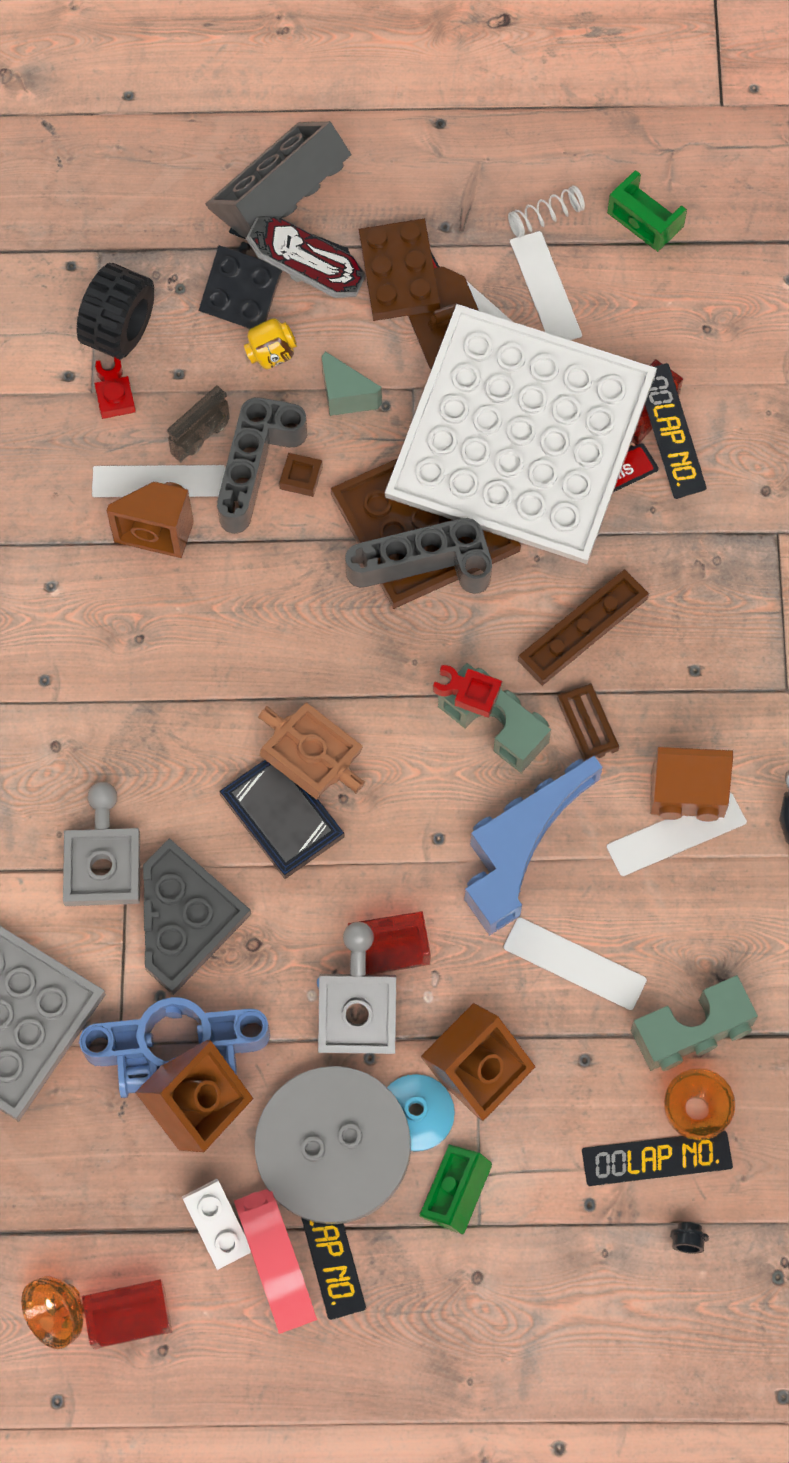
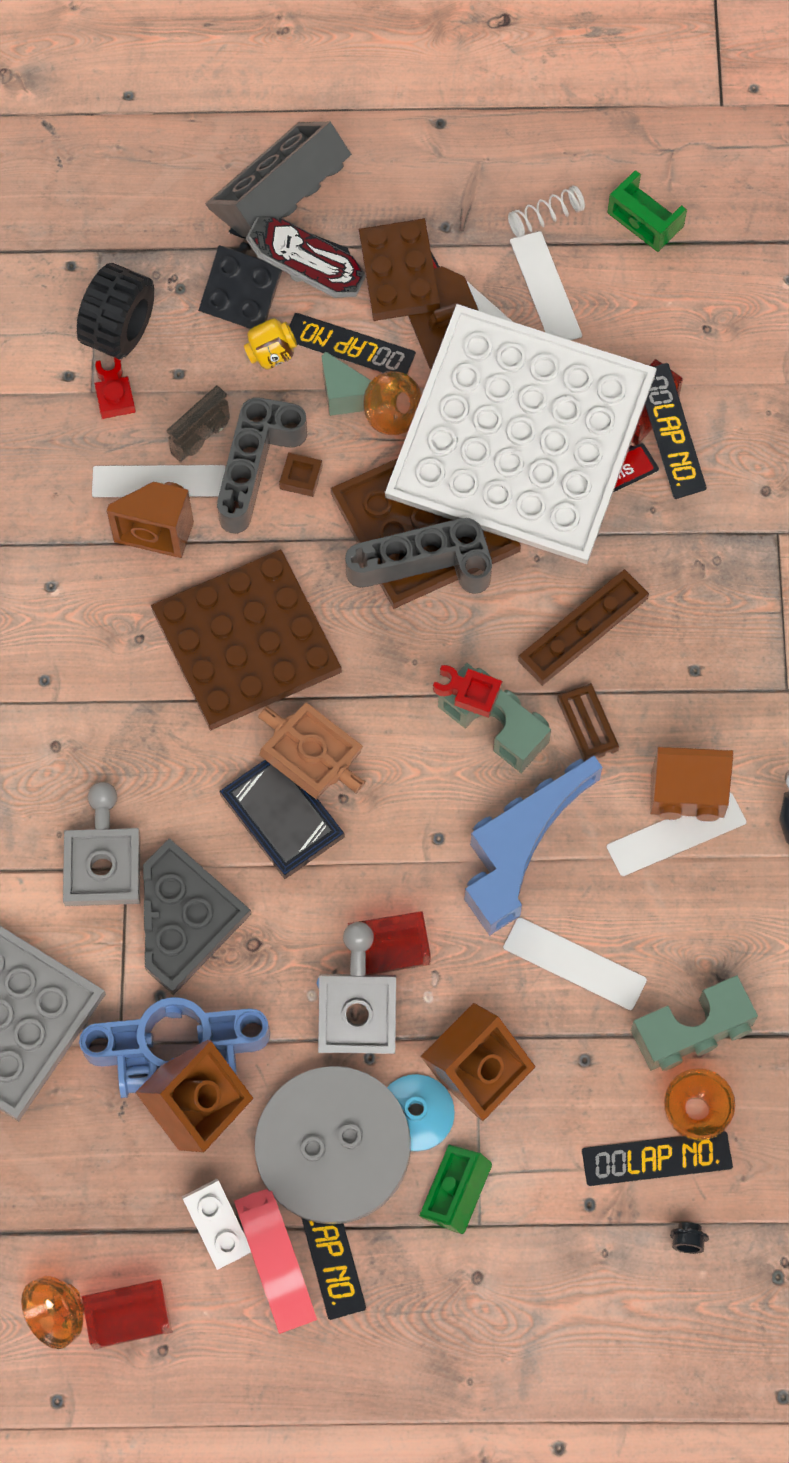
none -> reddish brown plate [151,549,342,731]
none -> black sticker [289,313,416,379]
none -> clear orange piece [364,371,422,435]

